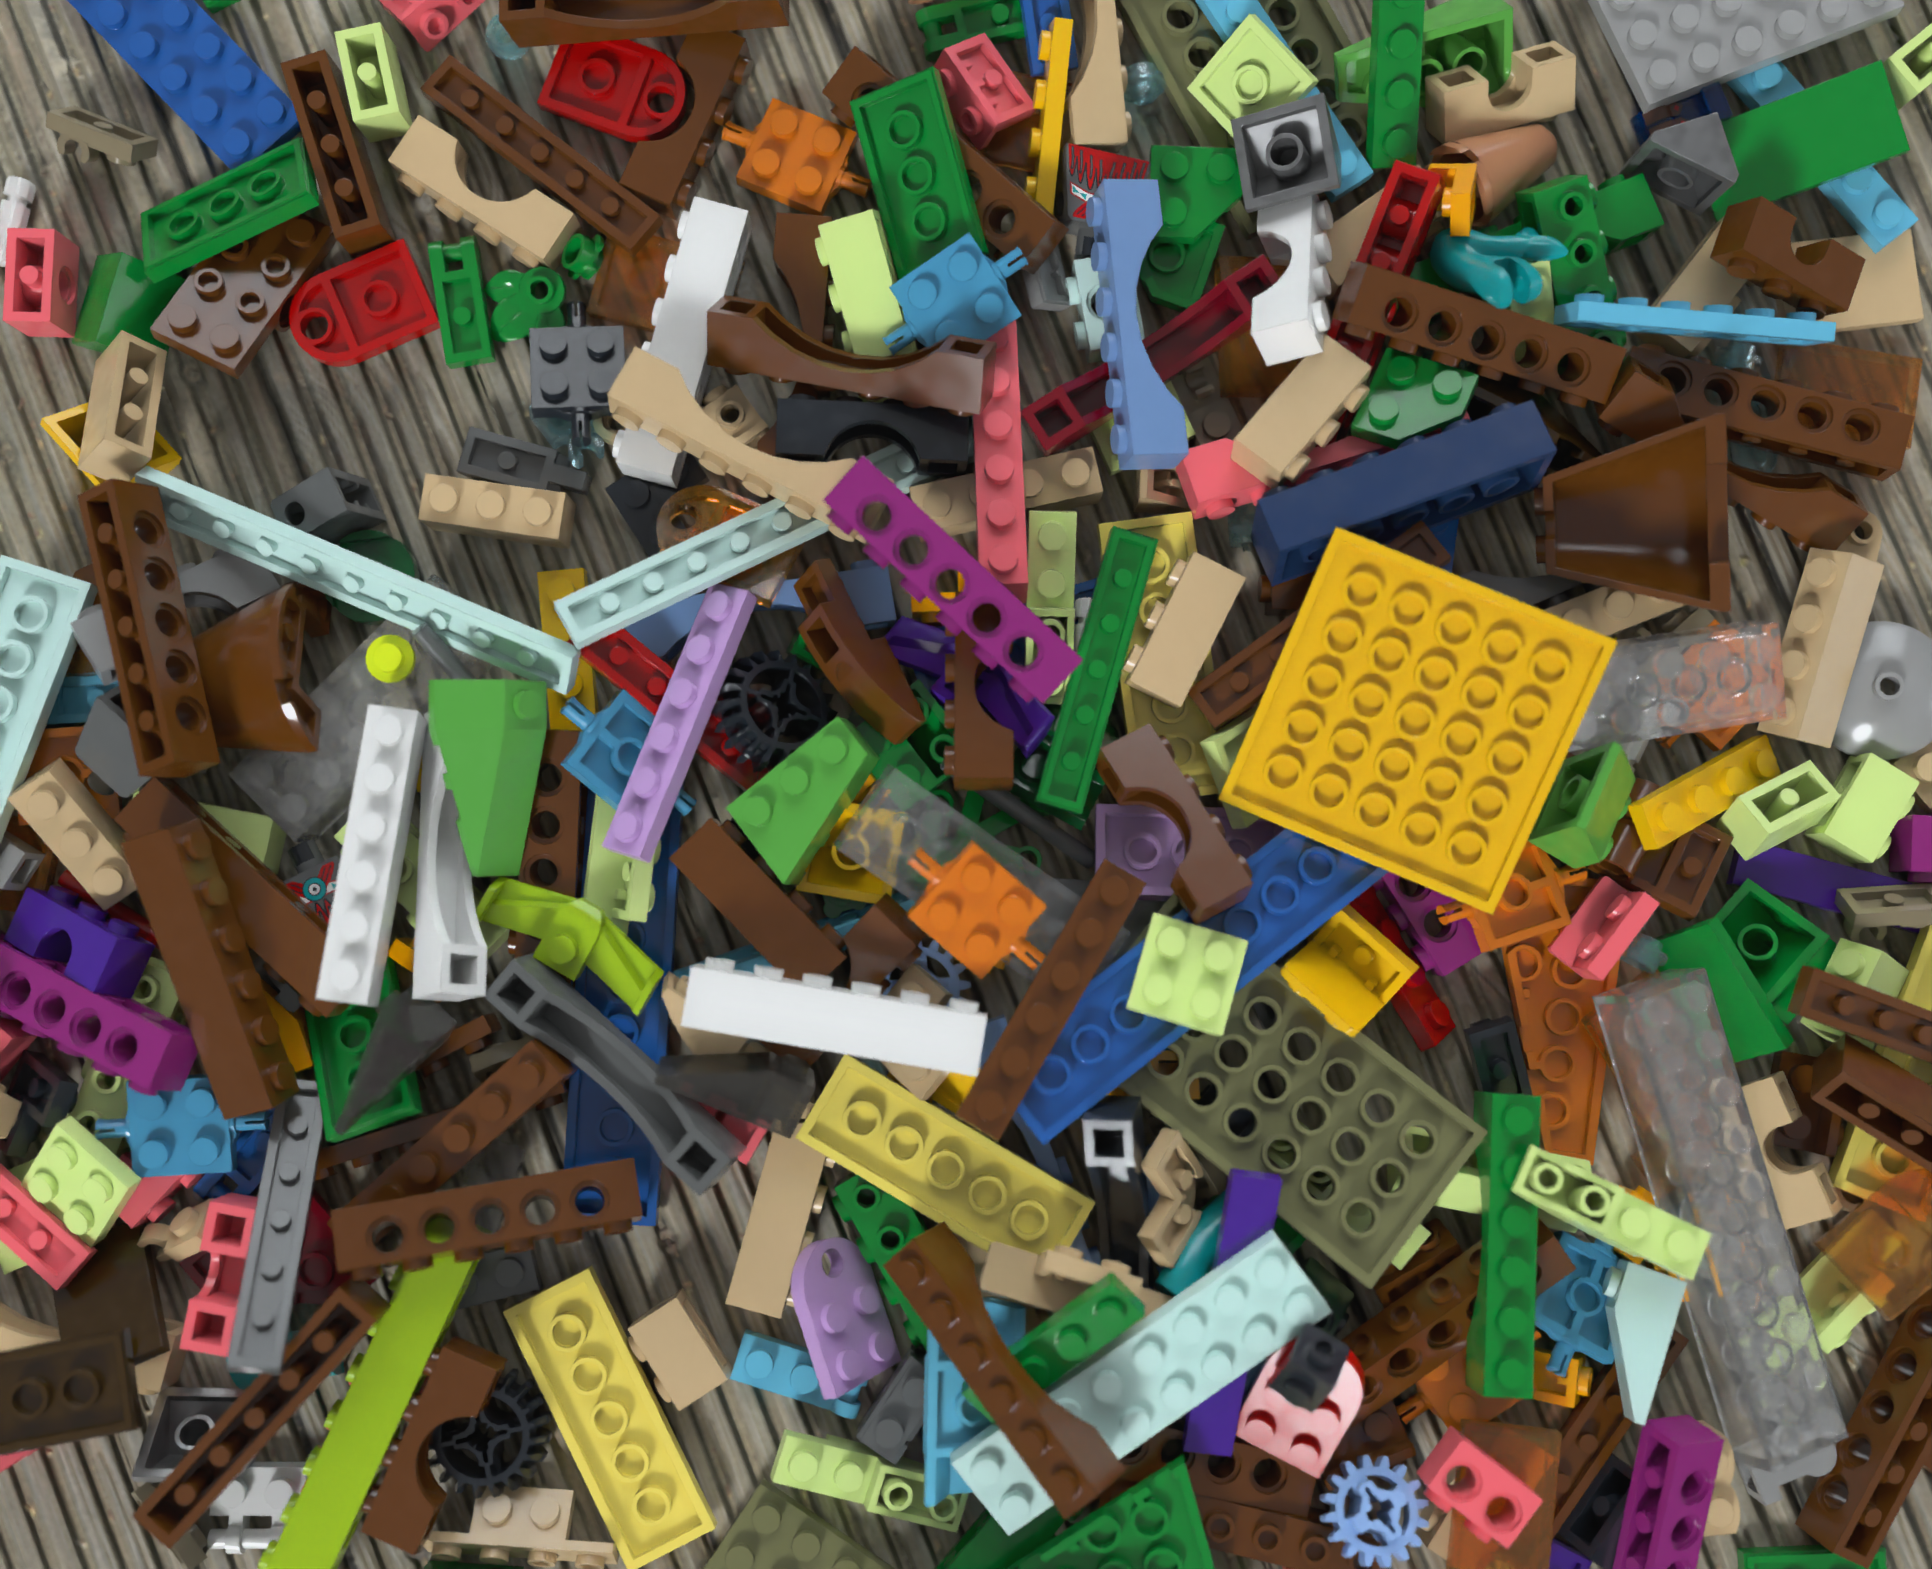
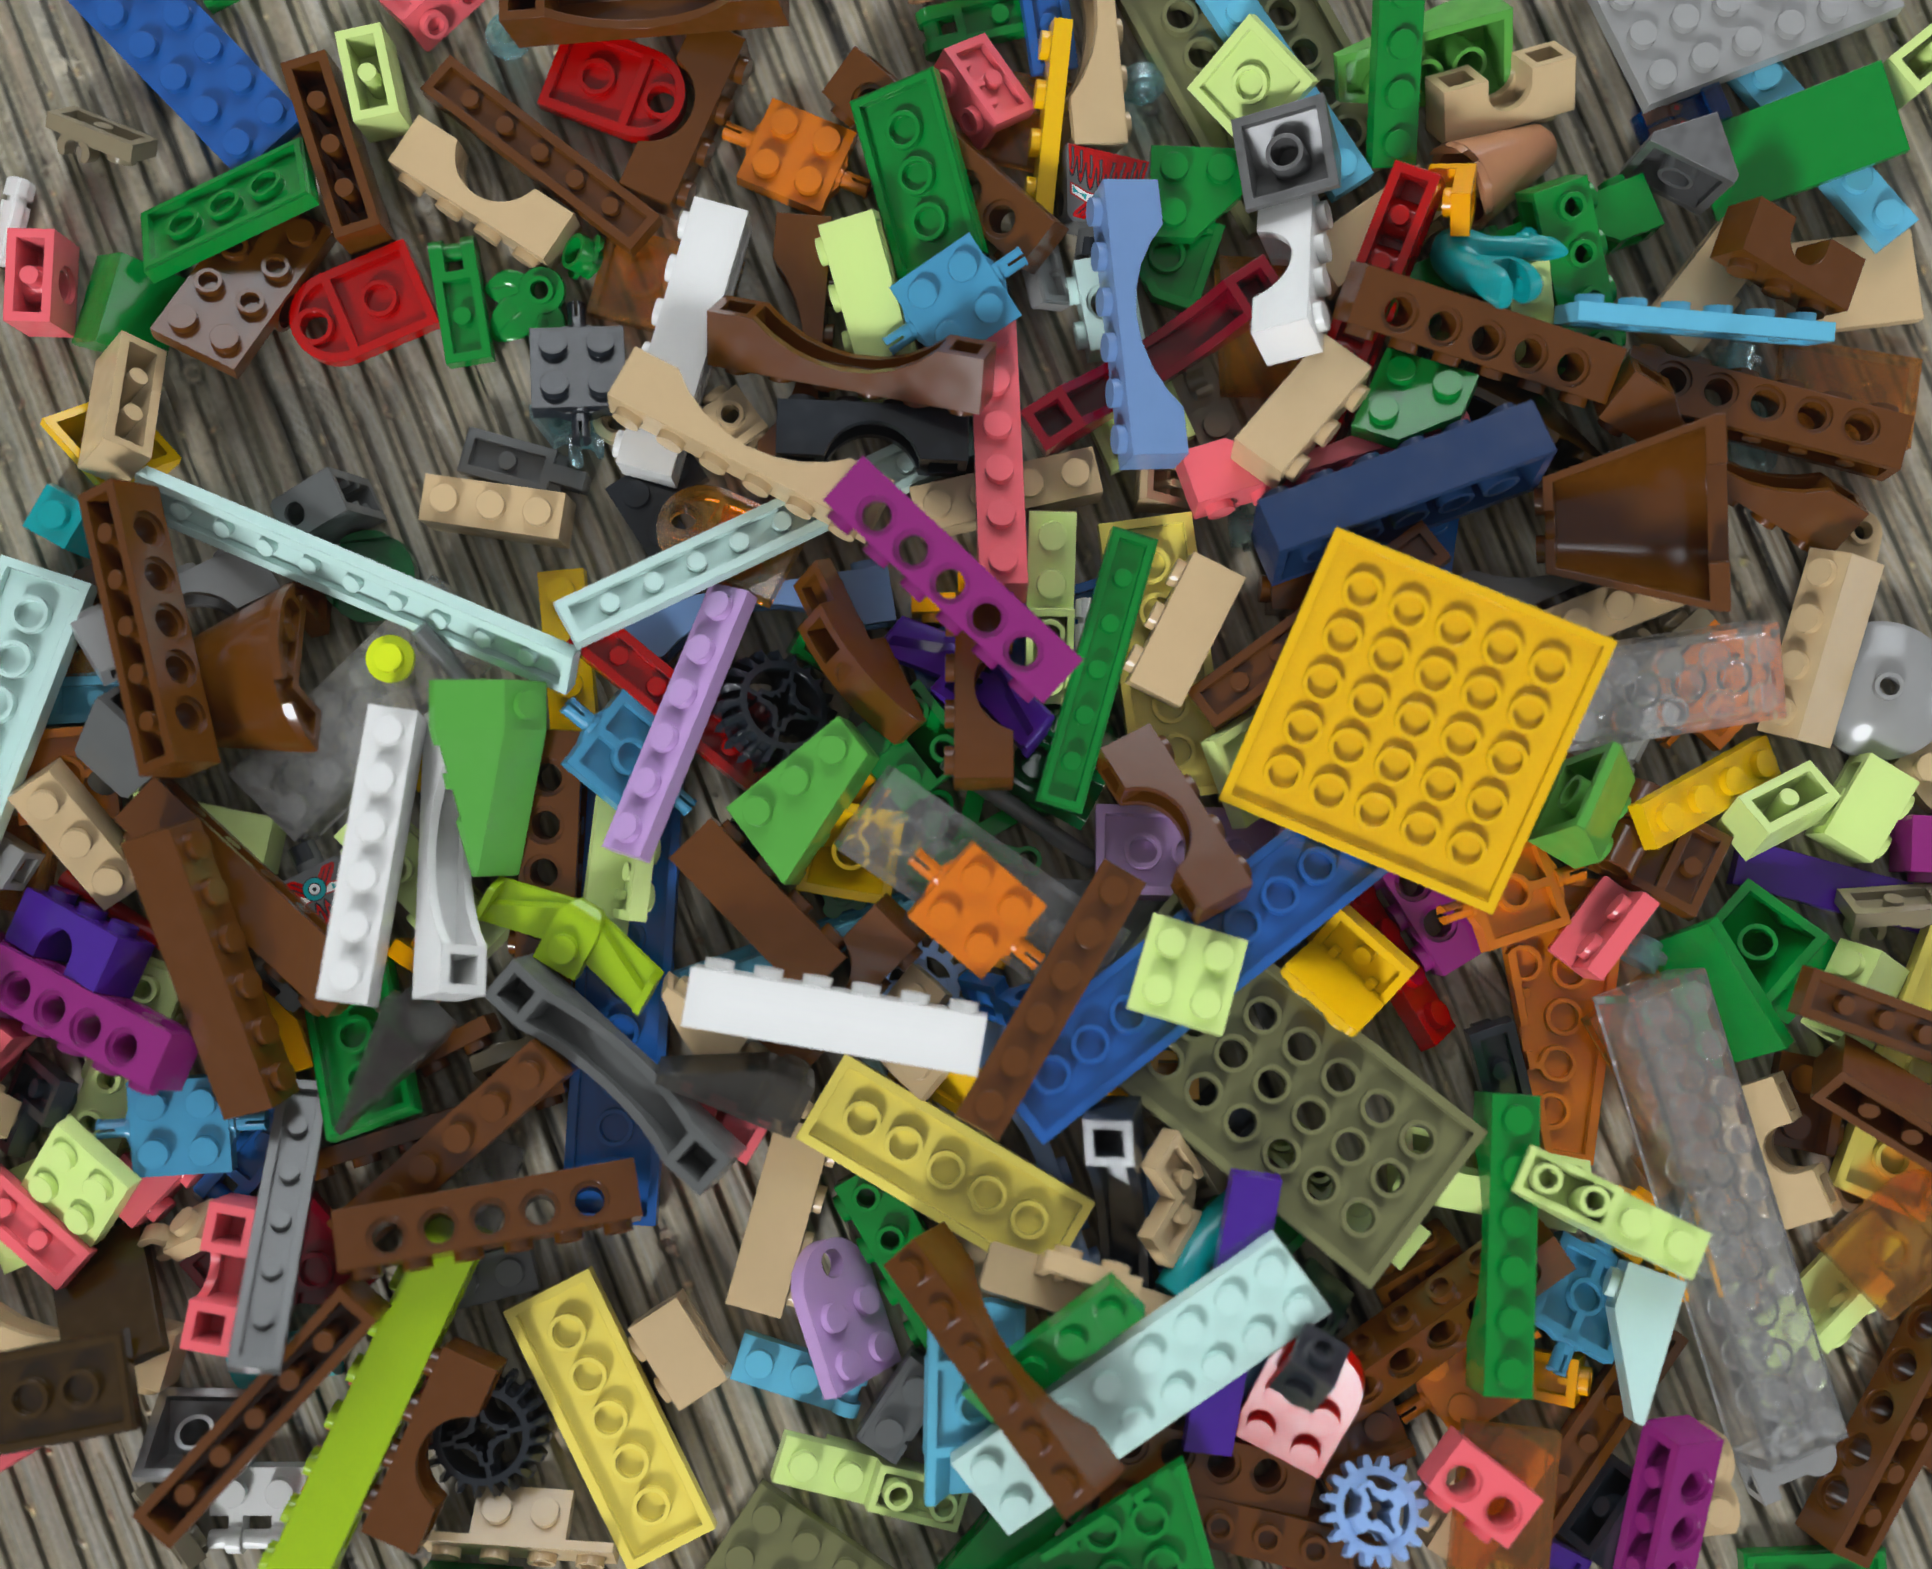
none -> teal slope [22,483,91,560]
none -> blue plate [957,969,1031,1026]

